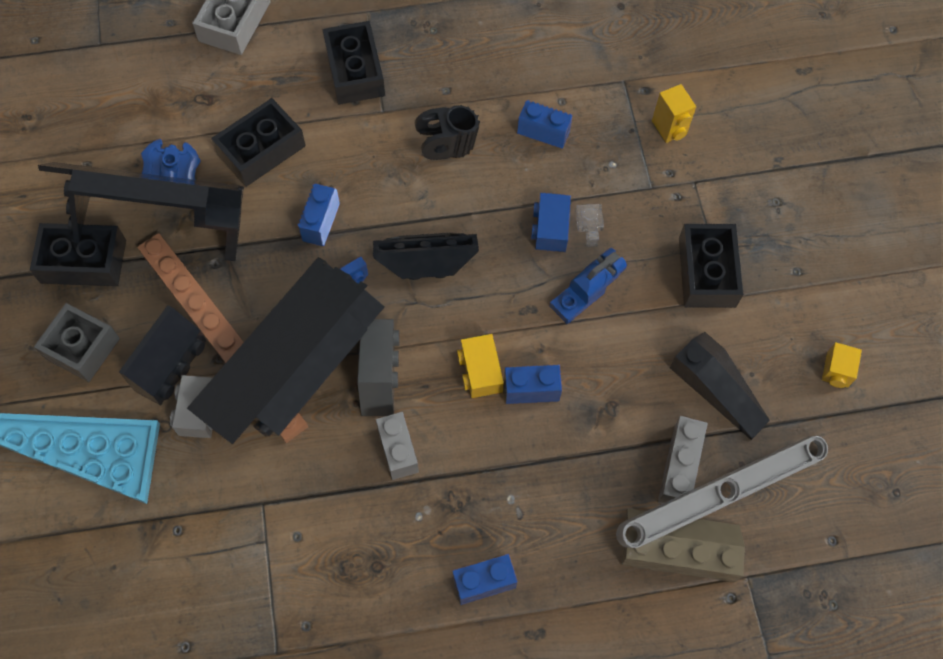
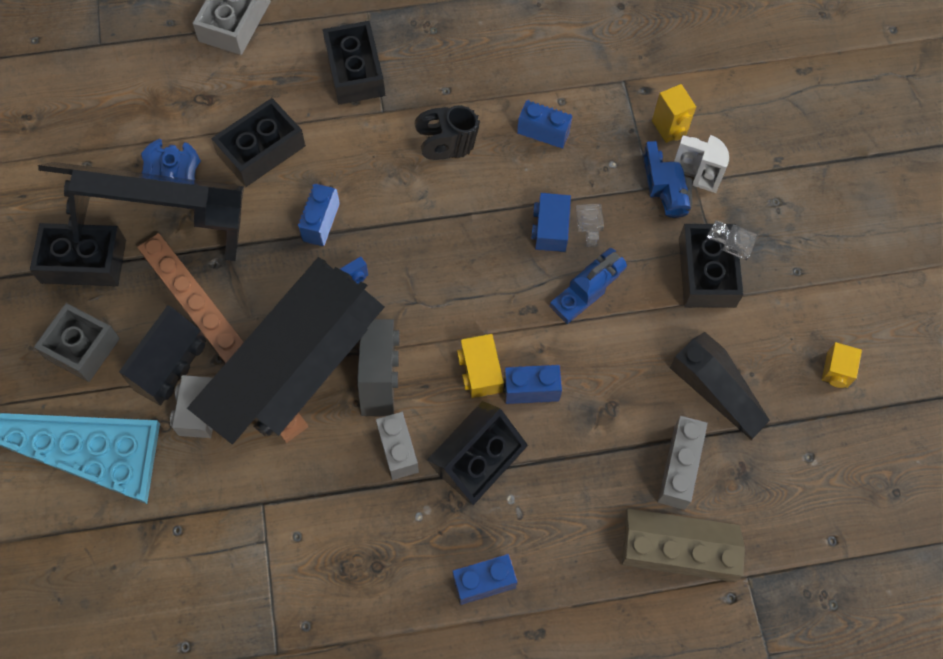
black wedge [373,232,479,280] -> none
light grey beam [616,436,828,548] -> none
none -> black slope [427,401,528,505]
none -> blue plate [643,141,692,218]
none -> white brick [674,135,729,193]
none -> clear plate [707,221,758,260]

